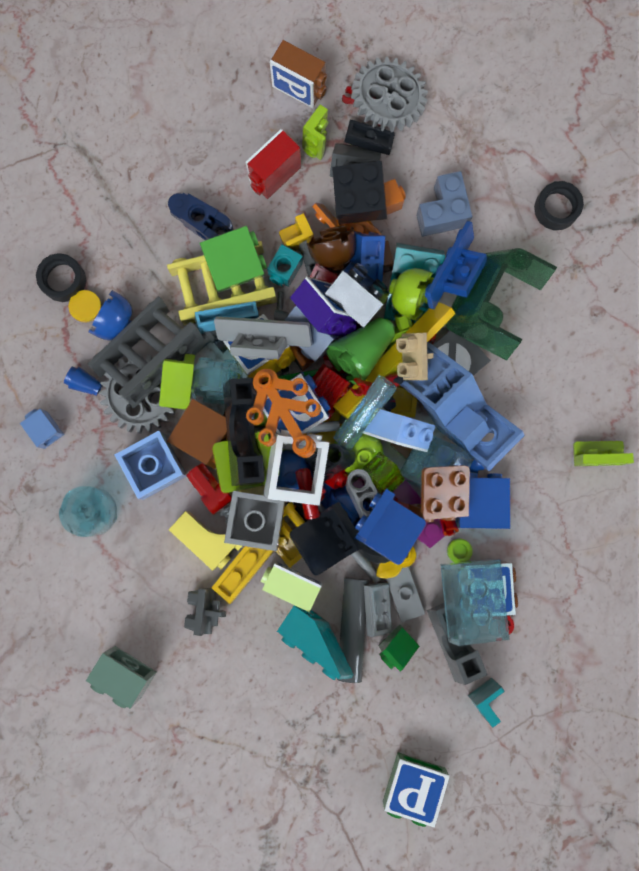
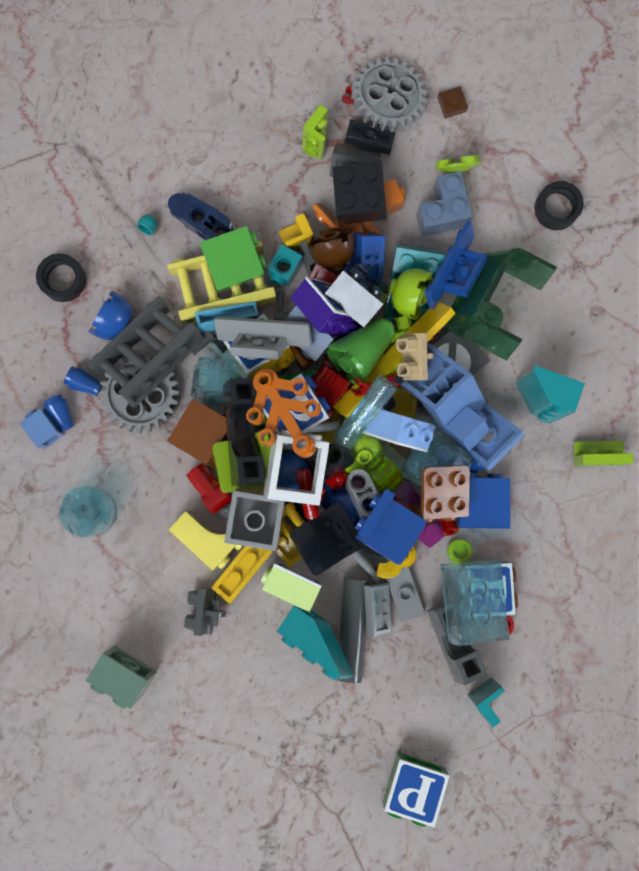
yellow piece [68,290,102,323] -> none
light blue brick [114,431,187,500] -> none
lime panel [159,354,195,409] -> none
red piece [246,129,301,200] -> none
piece [270,40,327,108] -> none
green slope [378,625,420,672] -> none
reddish brown tile [383,241,394,272] -> none
none -> blue cone [43,394,74,432]
none -> teal hinge [136,214,157,236]
none -> lime dish [435,155,482,173]
none -> reddish brown plate [437,86,468,119]
none -> teal slope [516,365,585,424]

